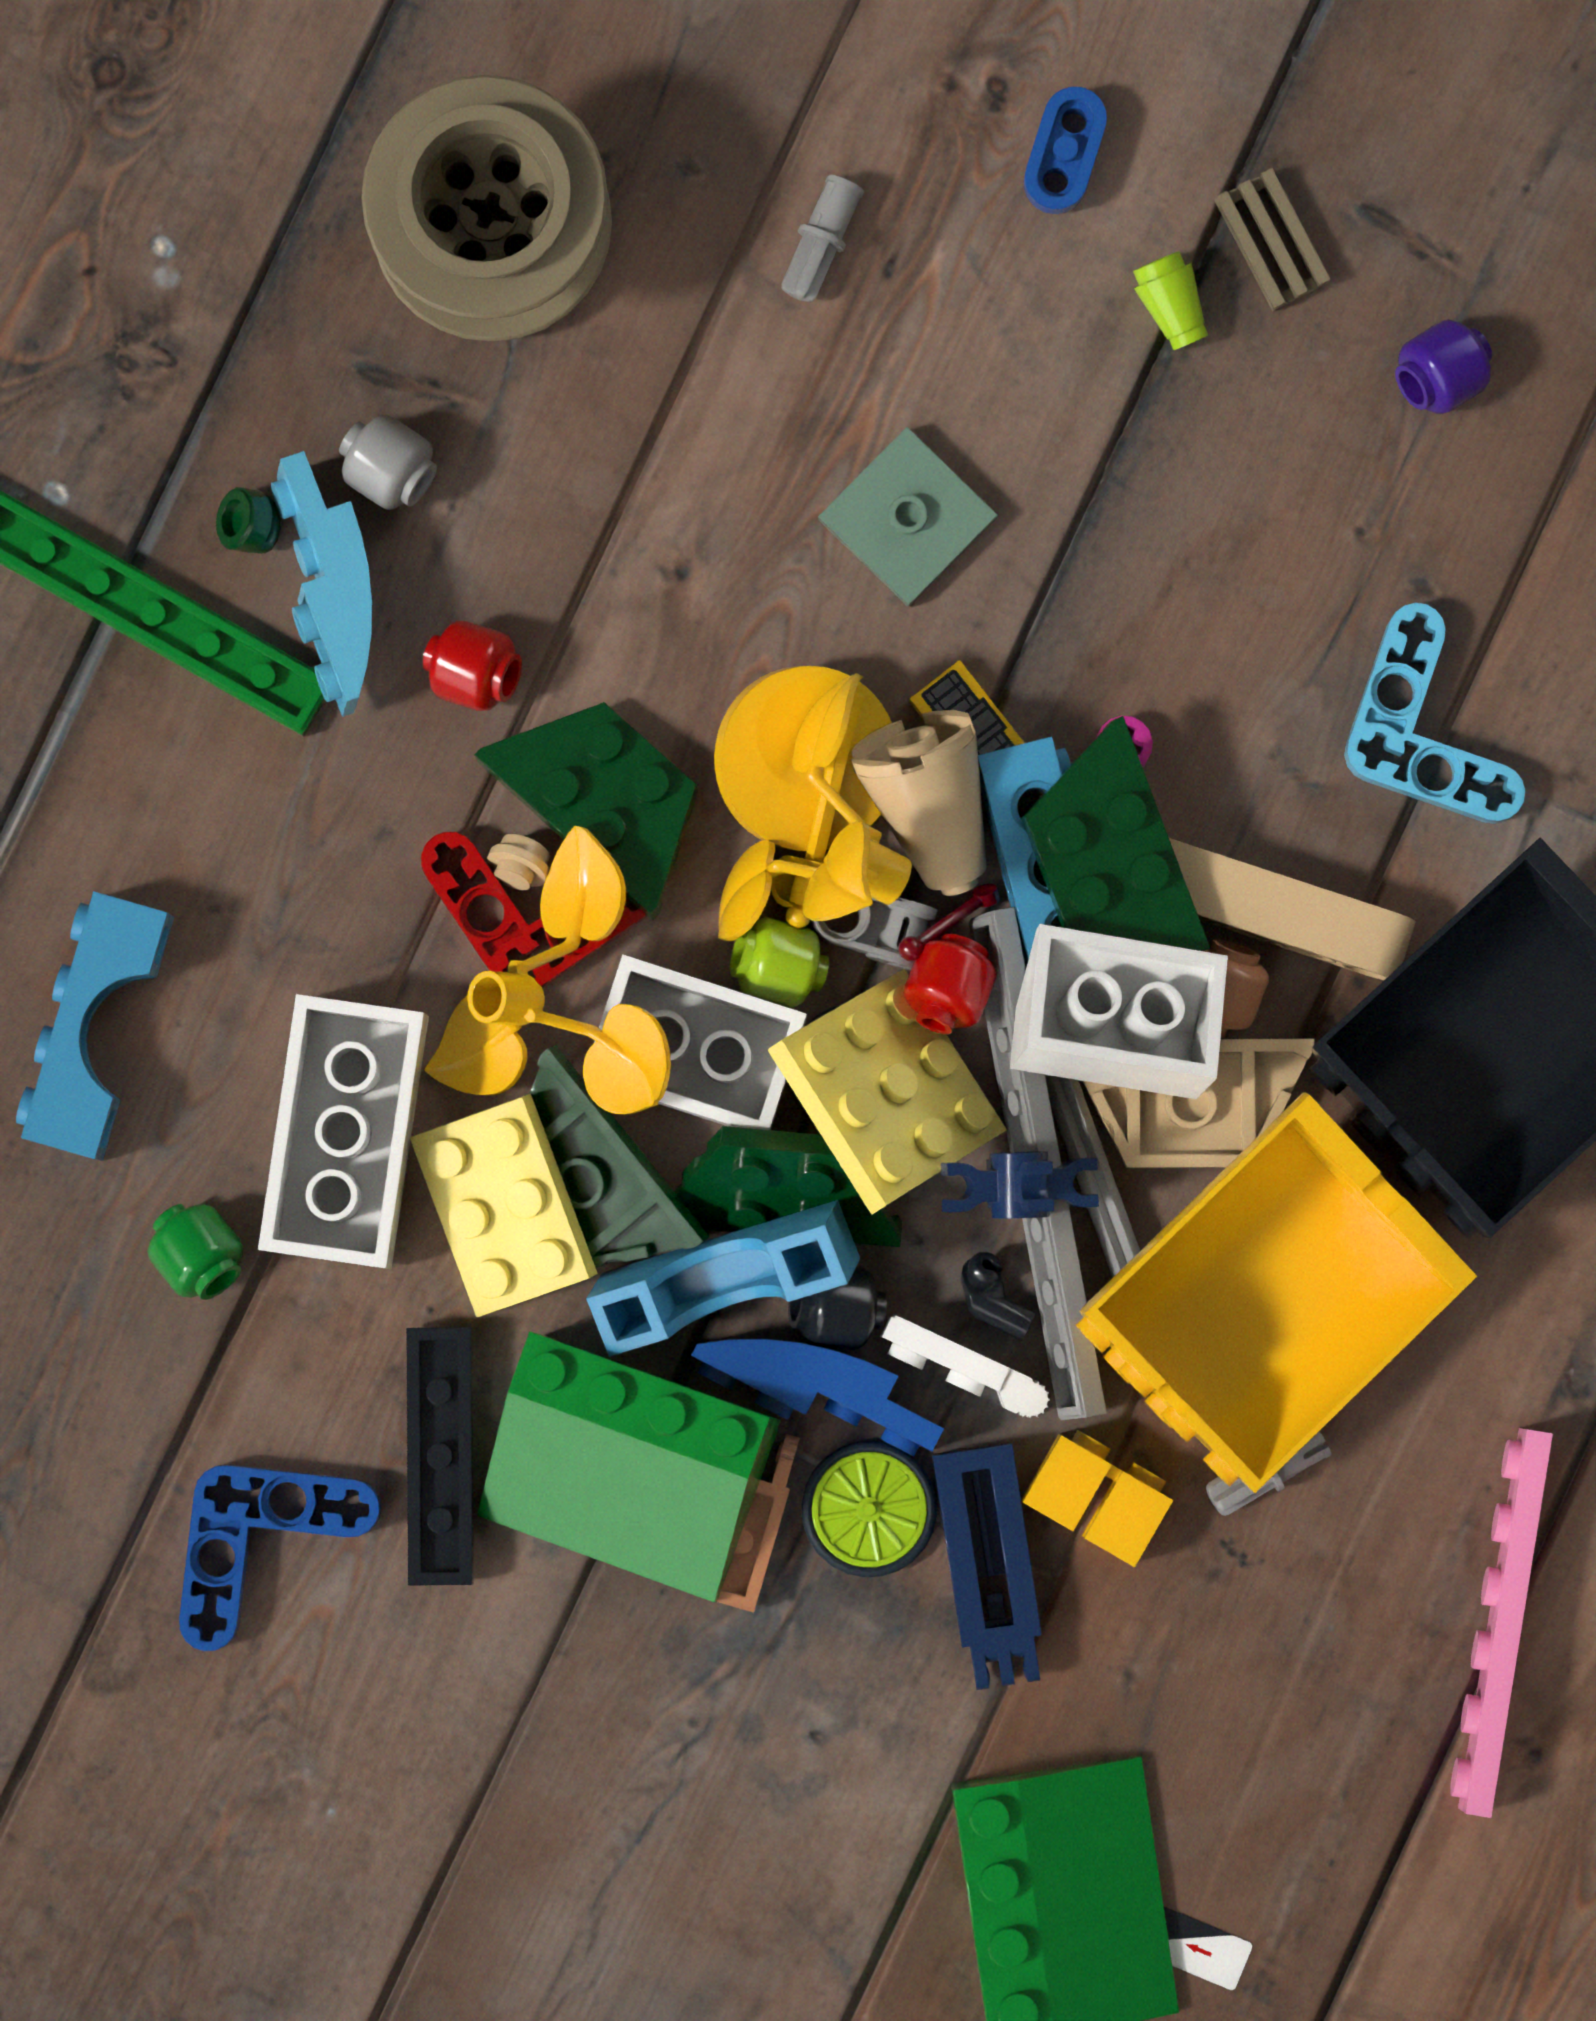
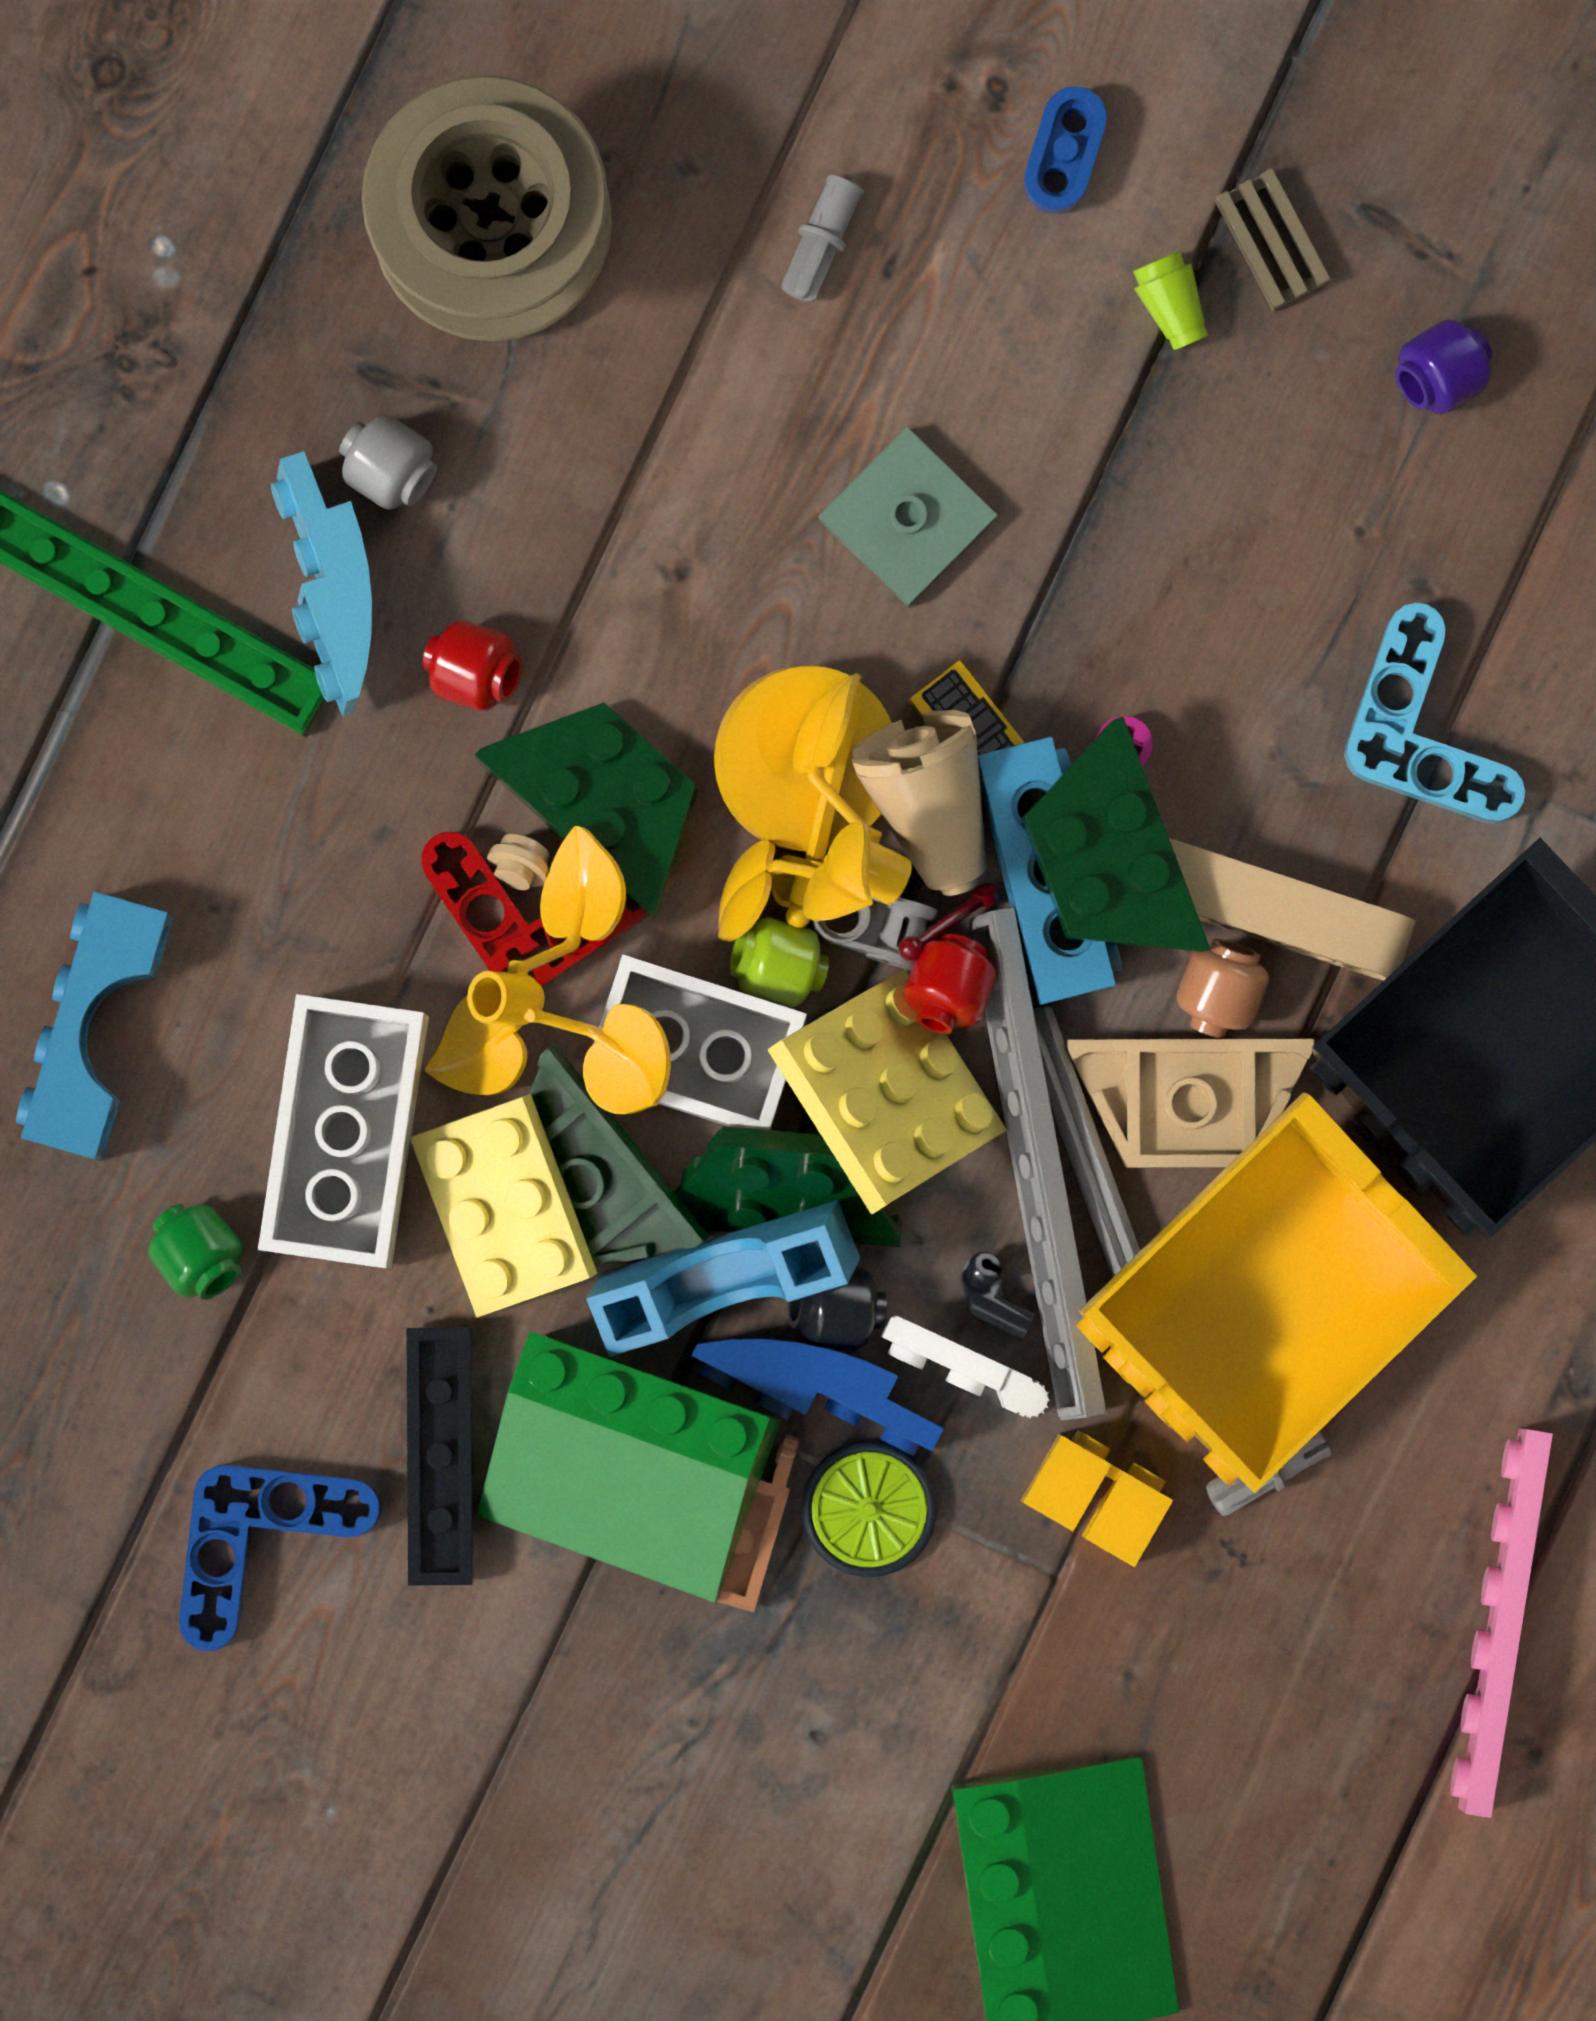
dark green tile [216,487,280,554] -> none
dark blue hinge [932,1443,1042,1690] -> none
dark blue pin [941,1151,1099,1219] -> none
white slope [1010,924,1228,1100] -> none
white sticker [1164,1907,1252,1990] -> none

